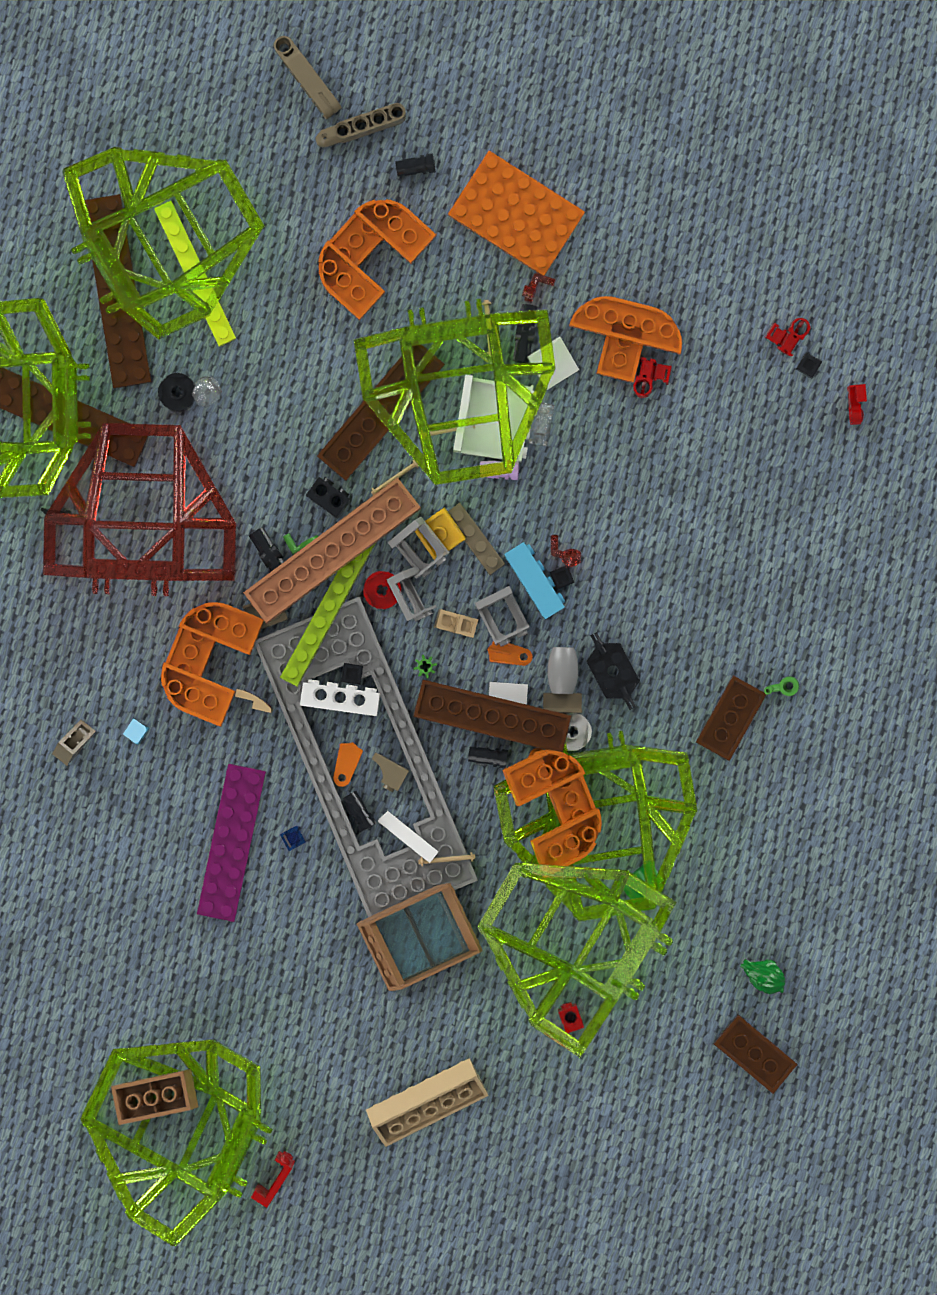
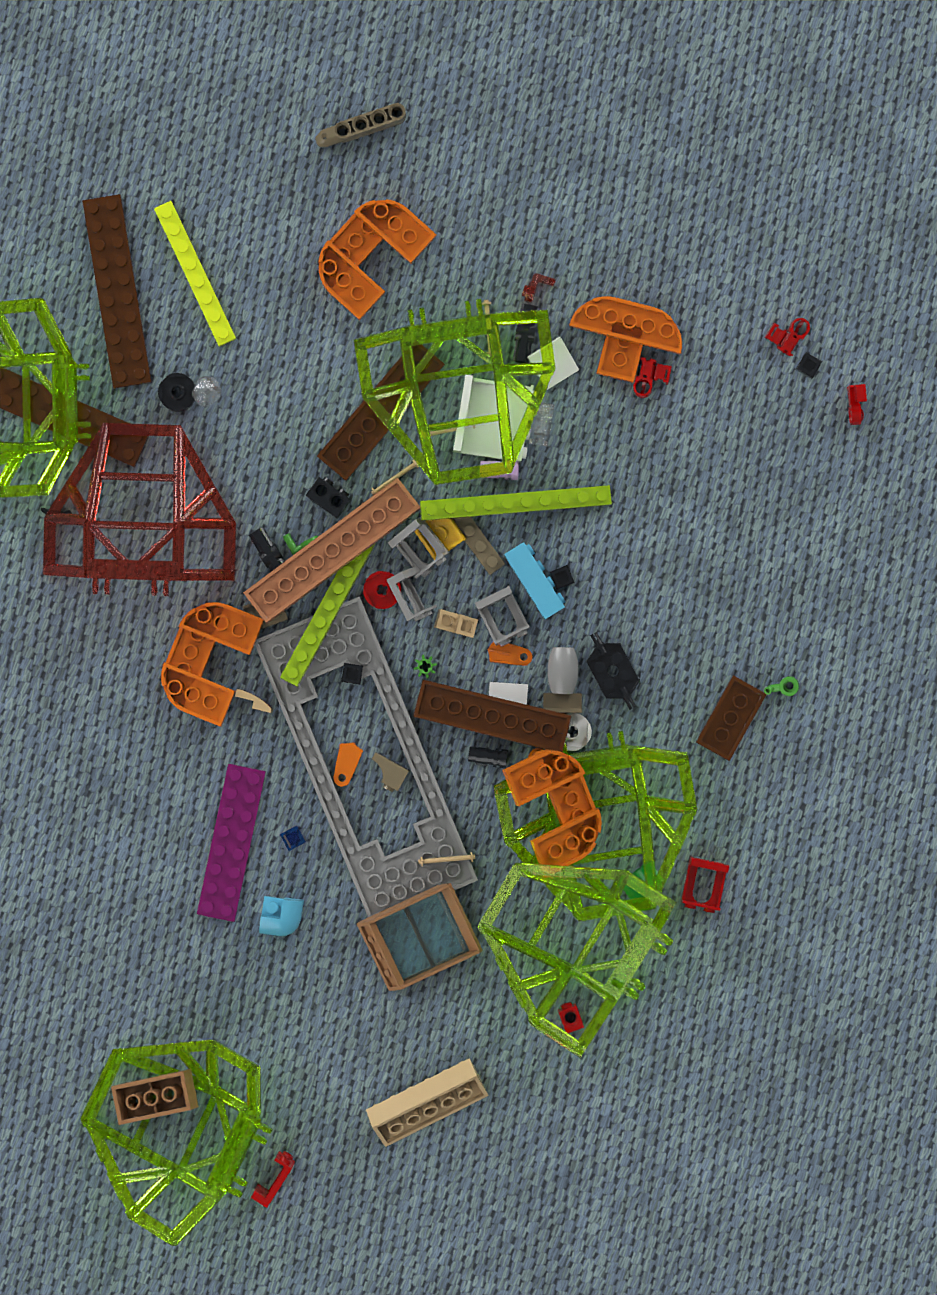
dark tan arch [52,720,96,766] -> none
clear neon green windscreen [62,147,264,340] -> none
medium azure slope [123,718,150,745] -> none
dark tan piece [274,36,342,120] -> none
white brick [300,679,380,716] -> none
black axle [343,791,376,833] -> none
white sticker [378,811,438,863] -> none
black axle [395,153,436,177] -> none
orange plate [448,151,585,277] -> none
clear red plate [550,534,581,567] -> none
reddish brown plate [713,1014,798,1094] -> none
green hair [740,959,785,994] -> none
none -> medium azure brick [259,896,304,936]
none -> lime plate [420,485,612,521]
none -> red panel [681,857,729,913]

